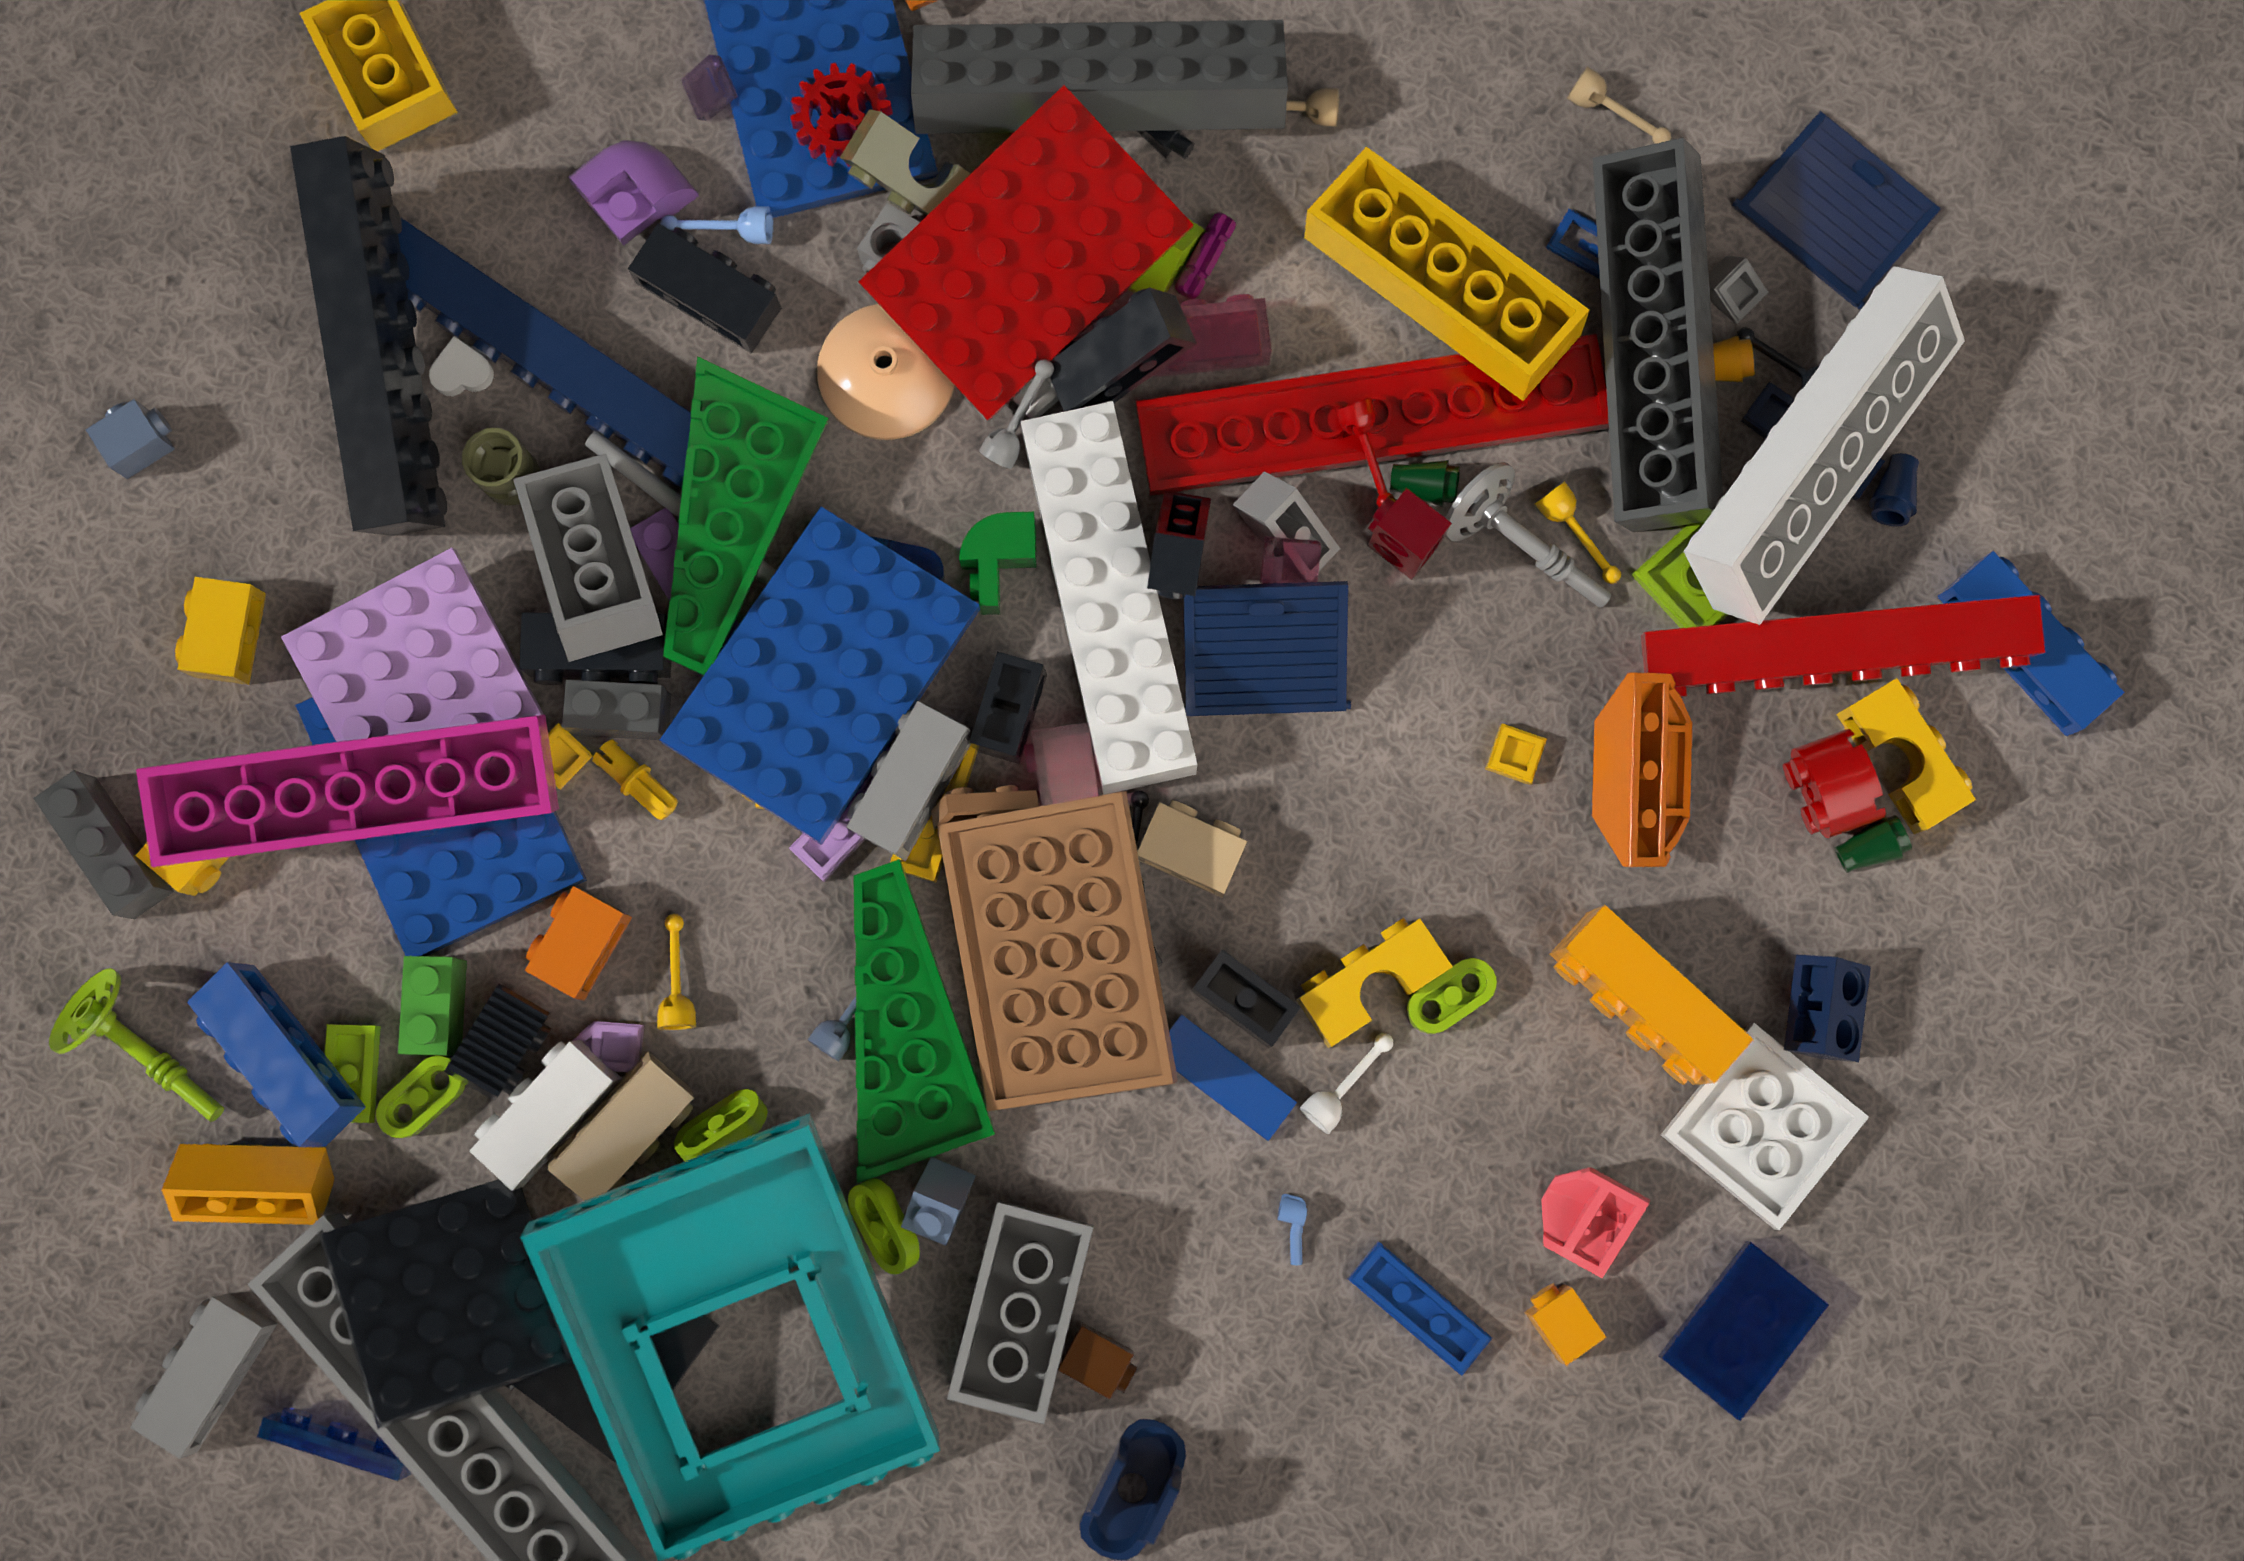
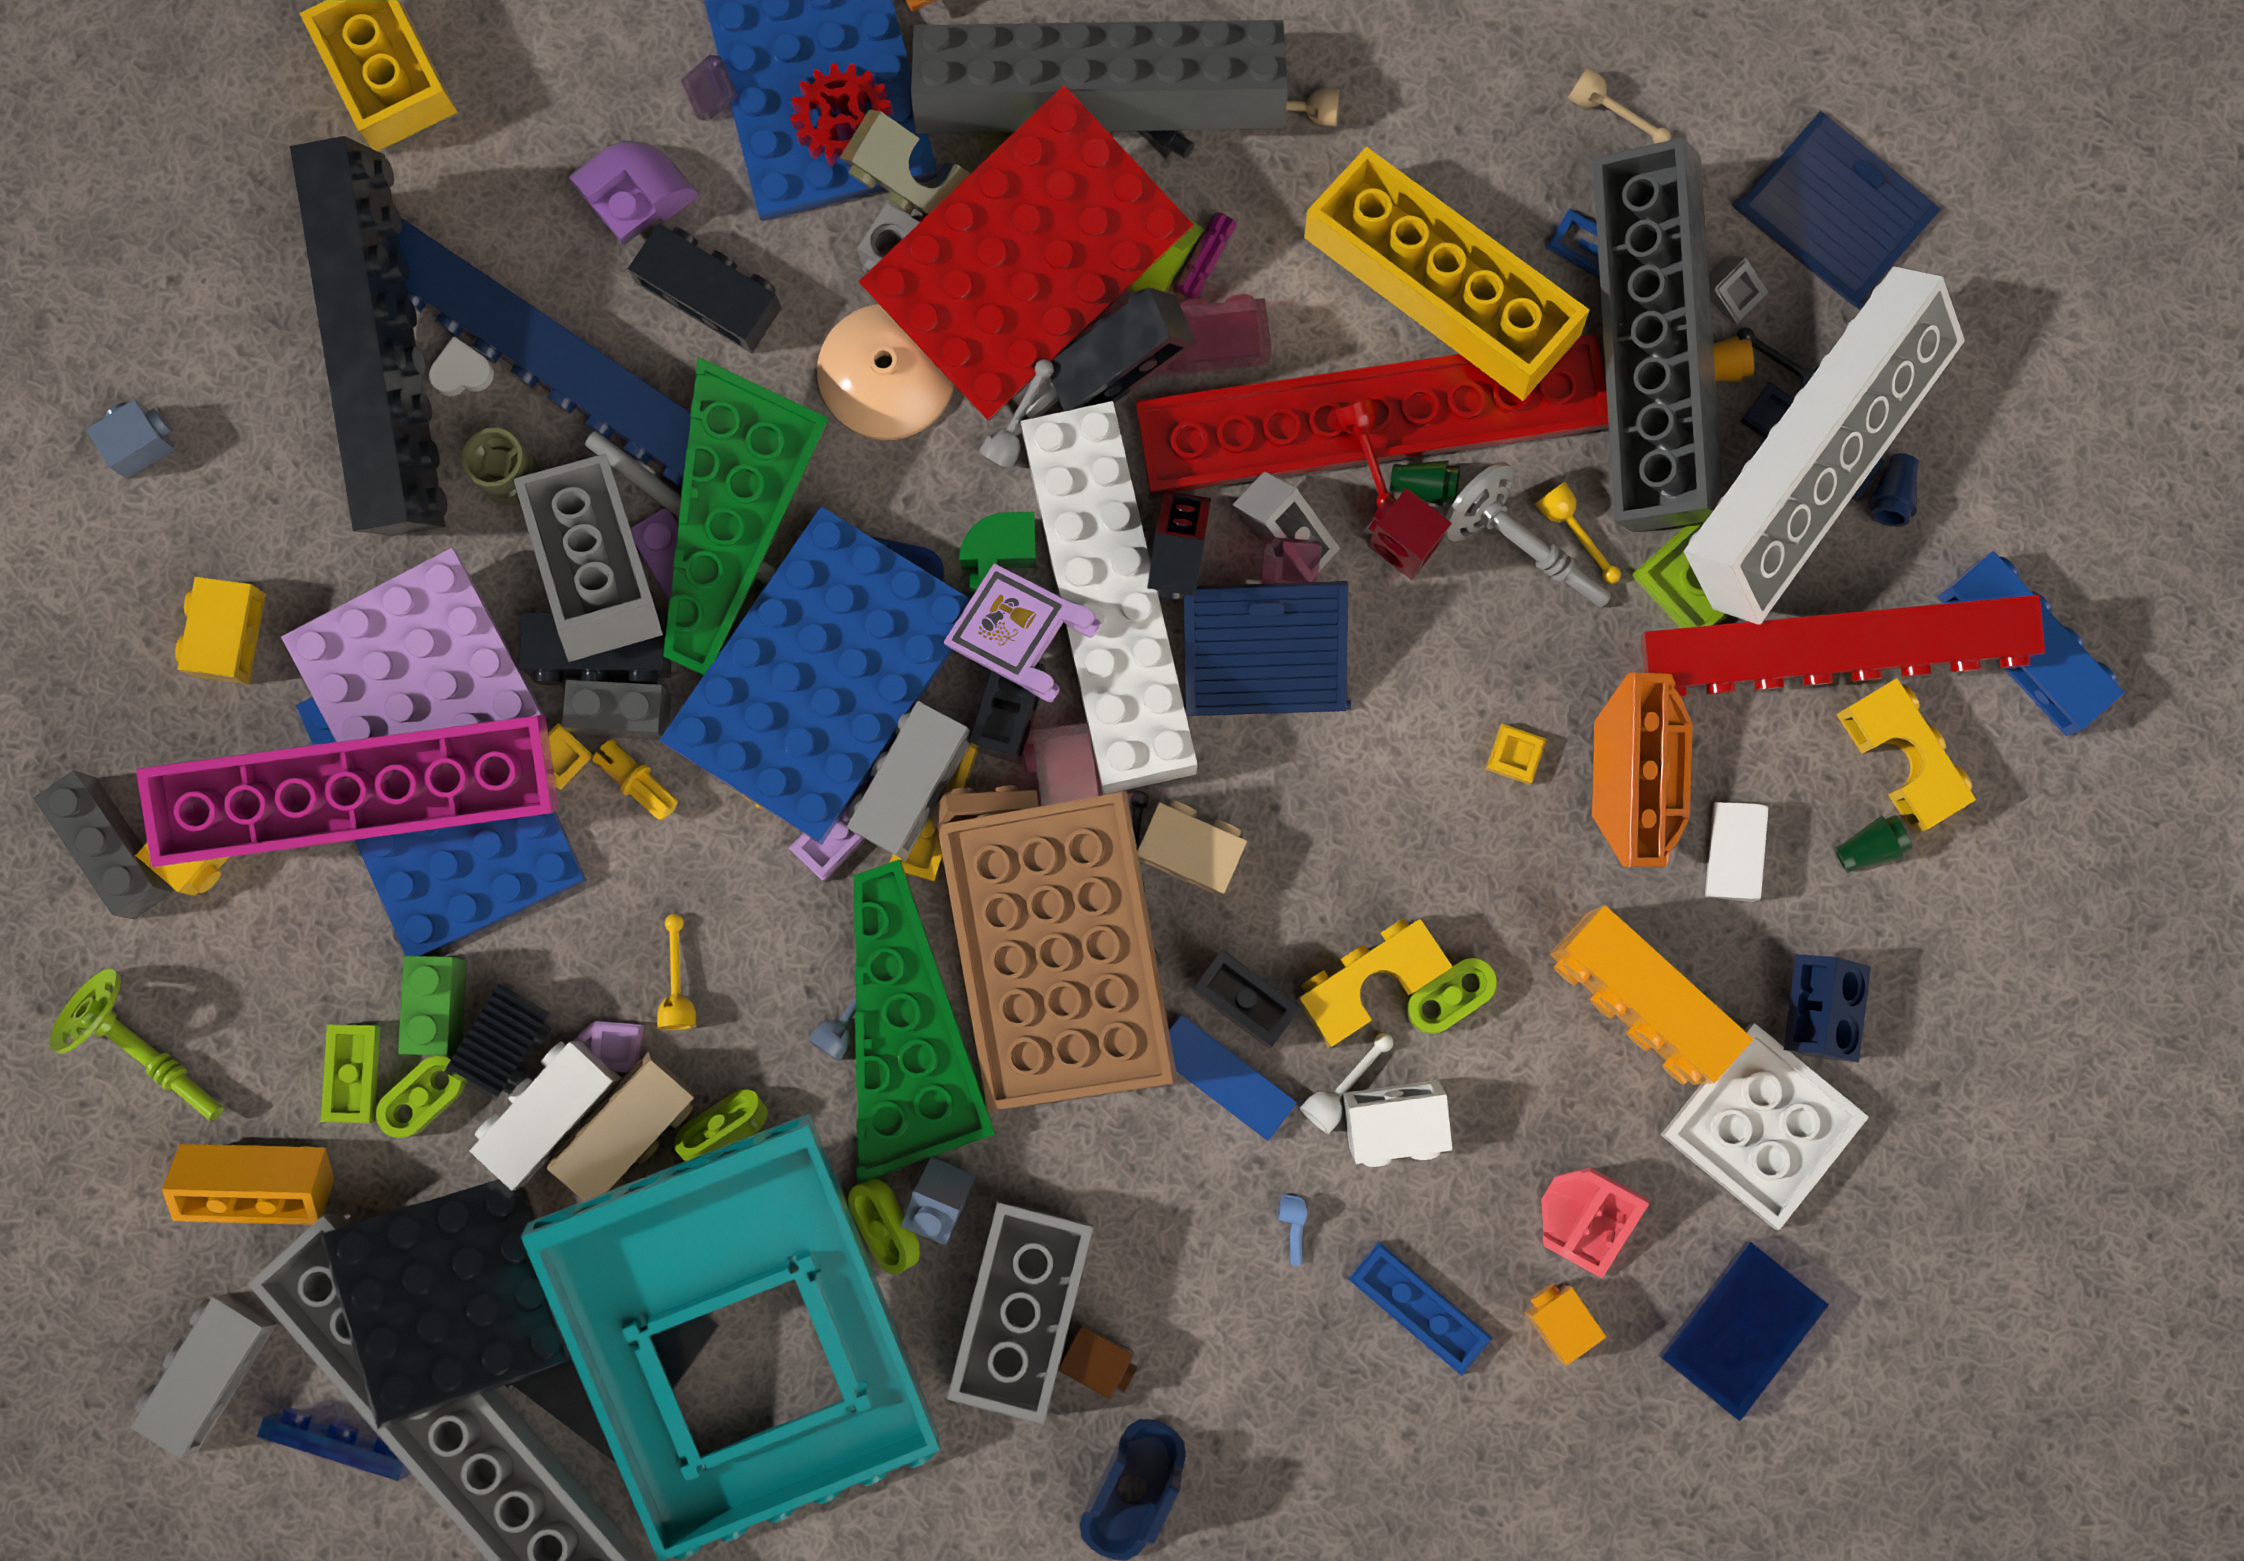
blue brick [187,962,366,1147] -> none
orange brick [524,886,632,1001] -> none
light blue hinge [661,206,773,244] -> none
red brick [1783,728,1886,839] -> none
none -> lavender flag [943,563,1101,703]
none -> white brick [1343,1080,1453,1167]
none -> white slope [1705,802,1768,902]

